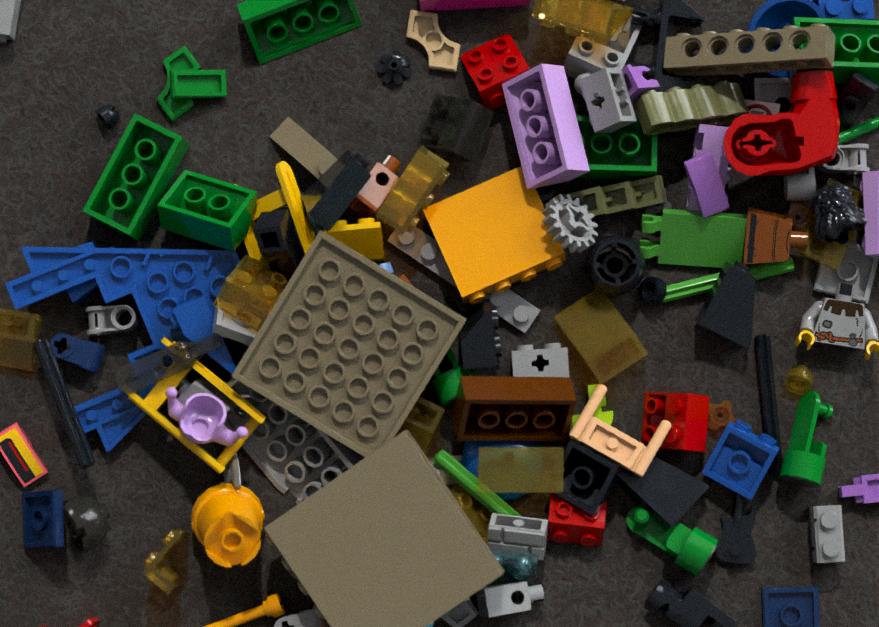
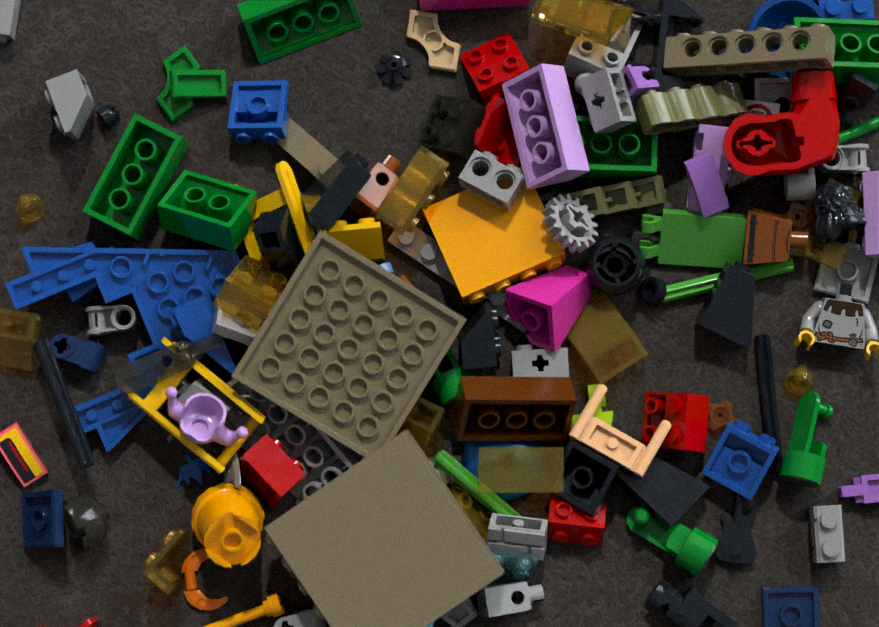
none -> clear yellow tile [15,193,45,222]
none -> light grey slope [44,69,95,141]
none -> blue piece [176,453,211,488]
none -> orange piece [181,548,228,611]
none -> blue plate [227,80,290,144]
none -> red slope [239,434,305,509]
none -> light grey brick [458,150,525,212]
none -> red bracket [474,95,521,167]
none -> dark pink slope [505,265,591,352]

